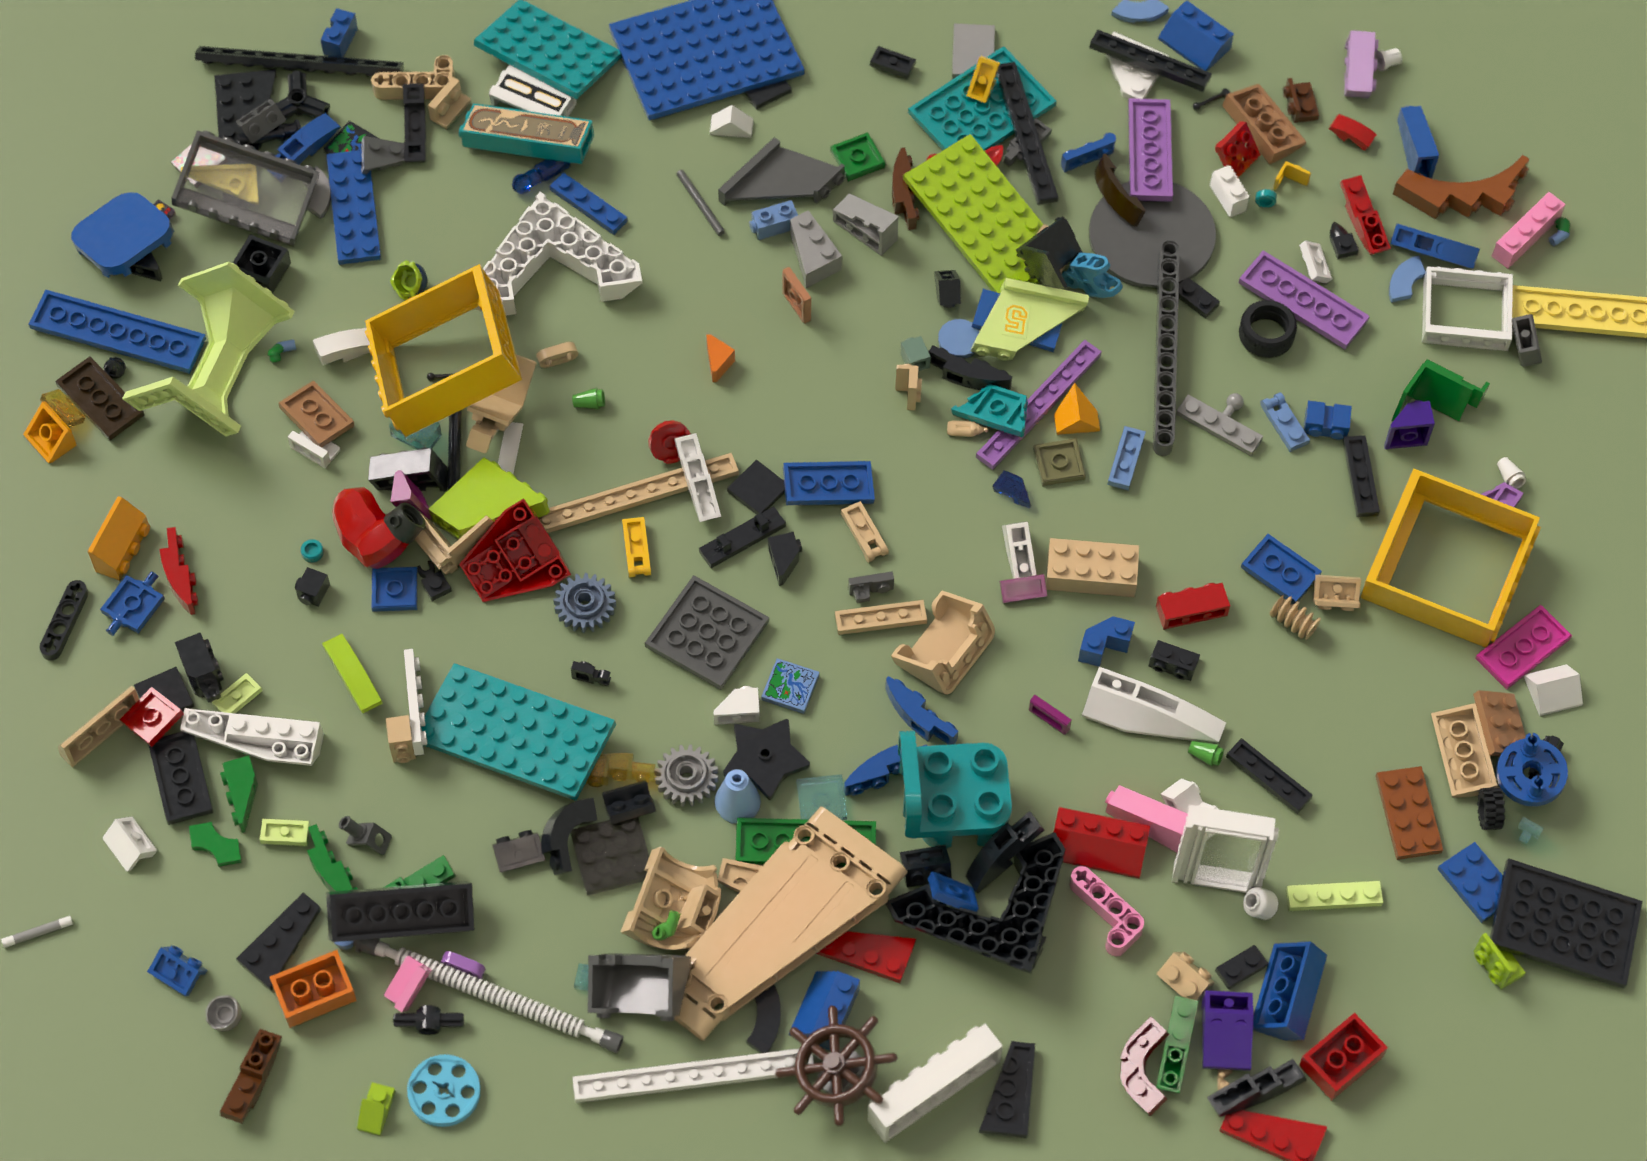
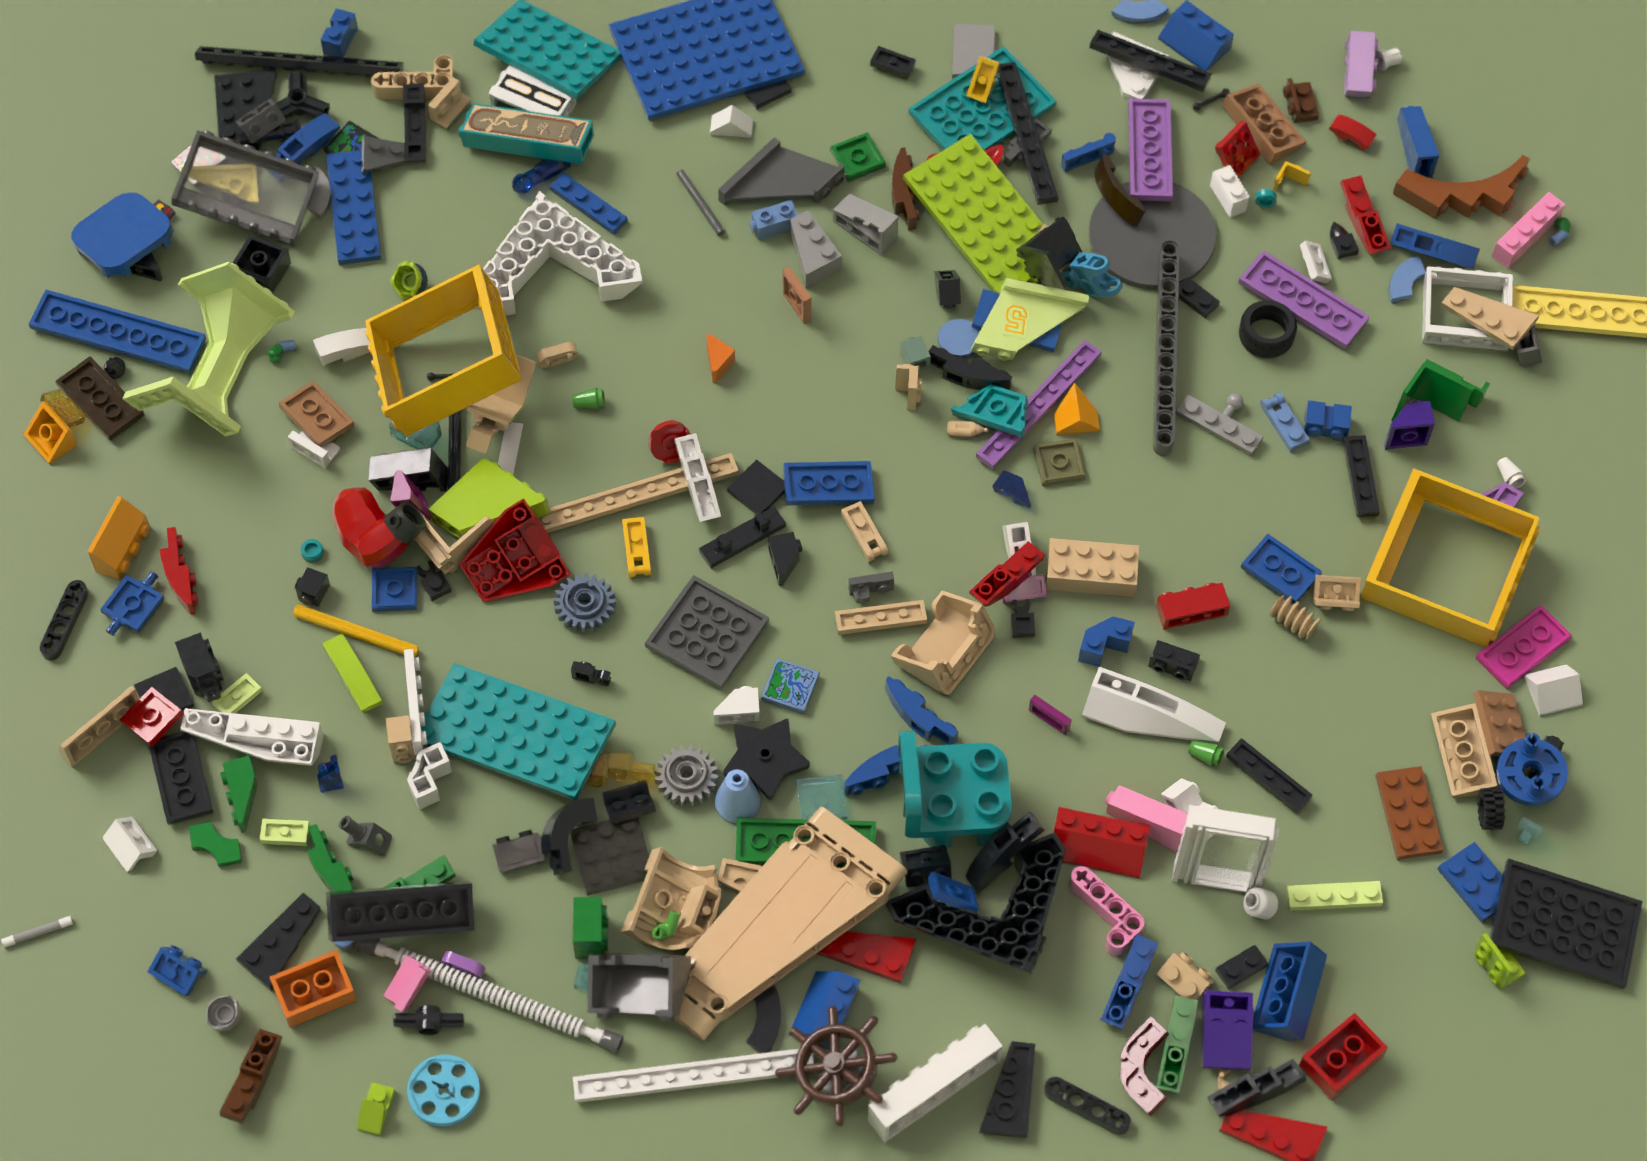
medium blue plate [1107,426,1146,491] -> none
none -> yellow axle [293,604,419,658]
none -> clear blue slope [317,754,344,792]
none -> white brick [407,742,452,810]
none -> green brick [573,897,608,959]
none -> red slope [969,541,1045,607]
none -> black plate [1011,599,1035,638]
none -> black beam [1044,1077,1131,1135]
none -> blue slope [1101,934,1158,1030]
none -> tan wing [1442,287,1539,350]

